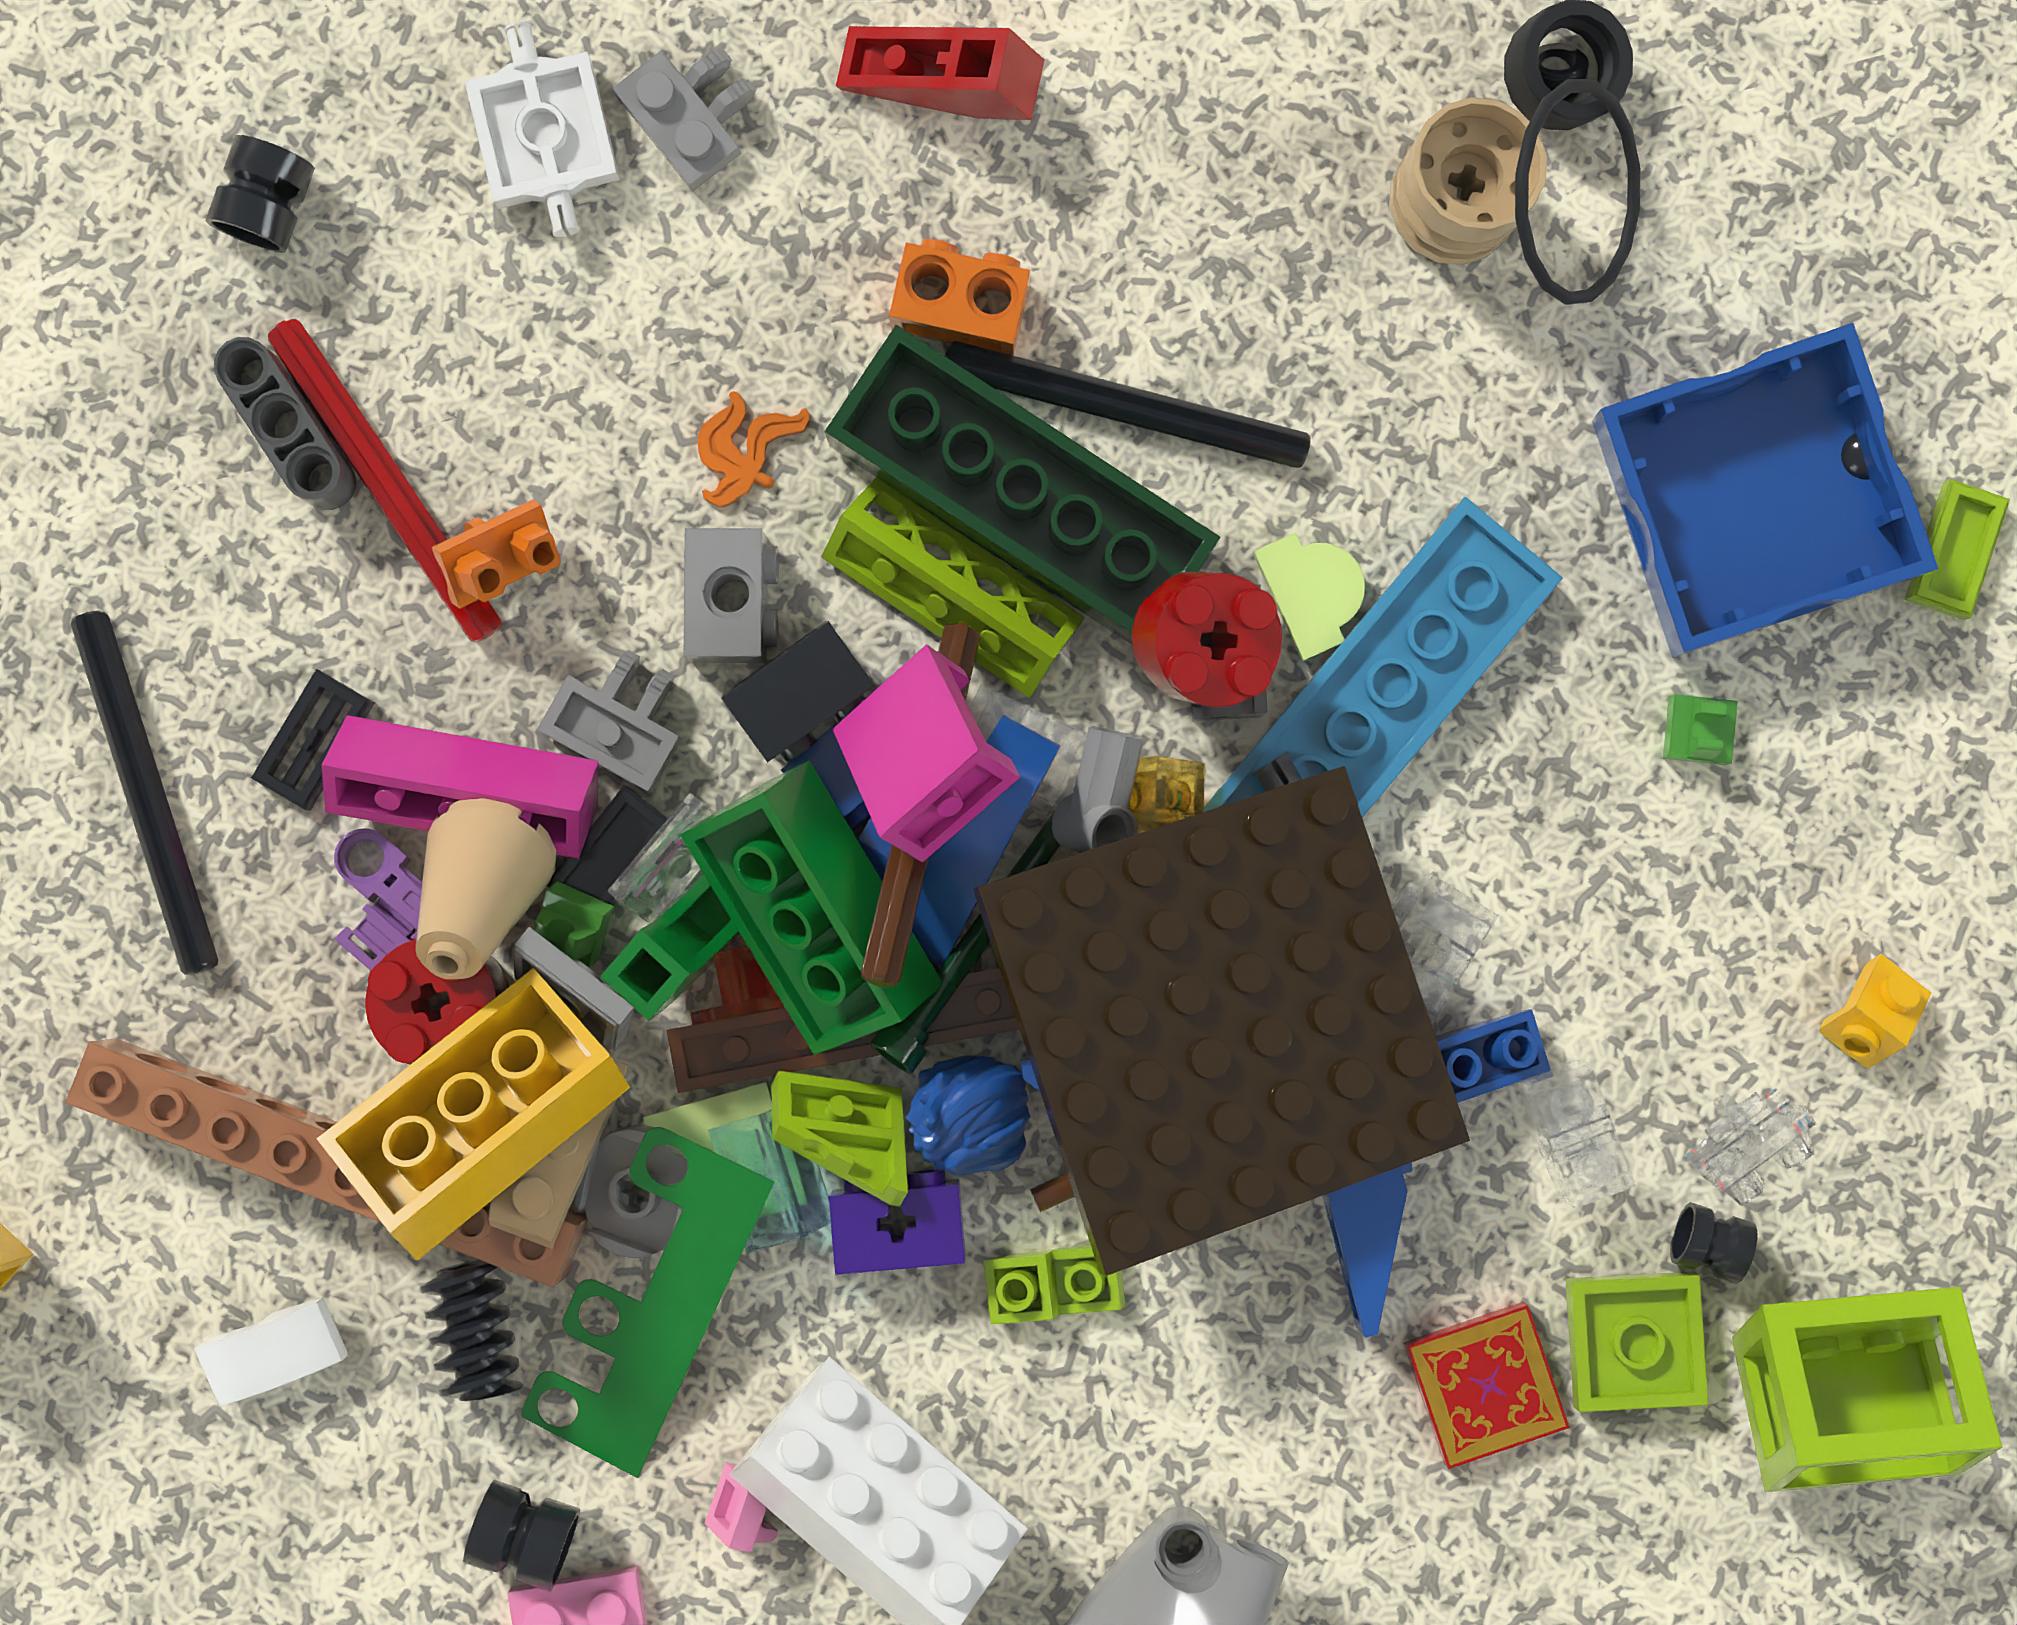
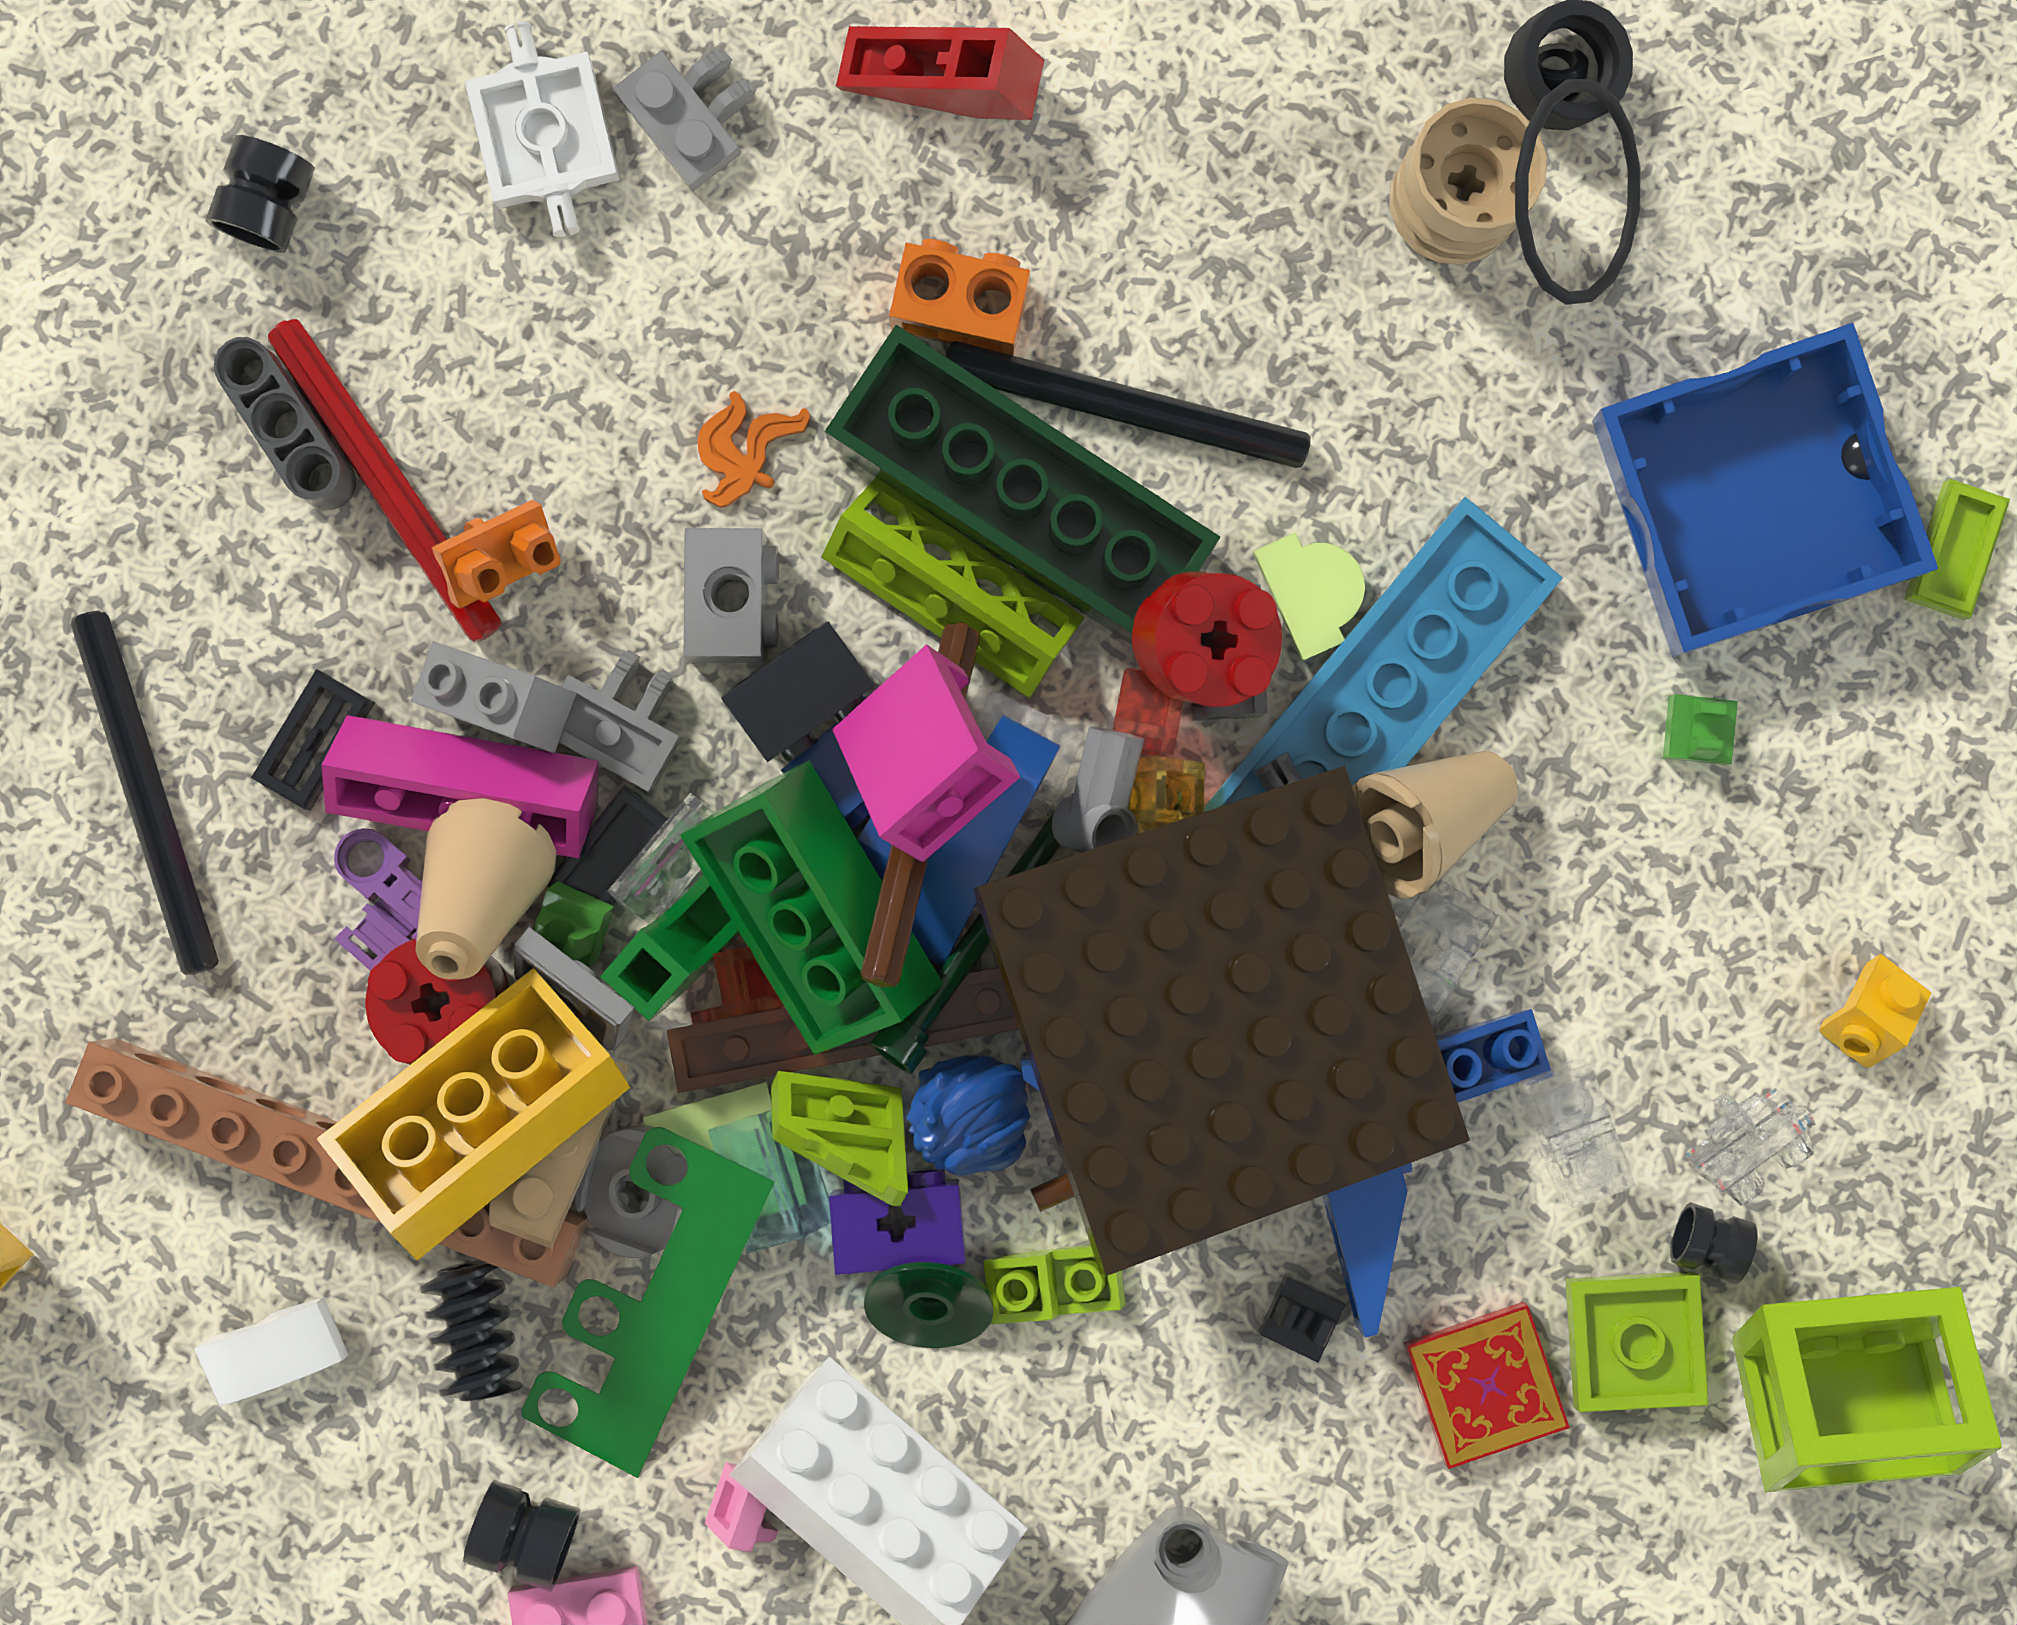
none -> light grey brick [410,641,577,753]
none -> dark green dish [864,1262,994,1348]
none -> clear red panel [1111,668,1184,759]
none -> black tile [1258,1274,1346,1363]
none -> tan cone [1352,751,1518,899]

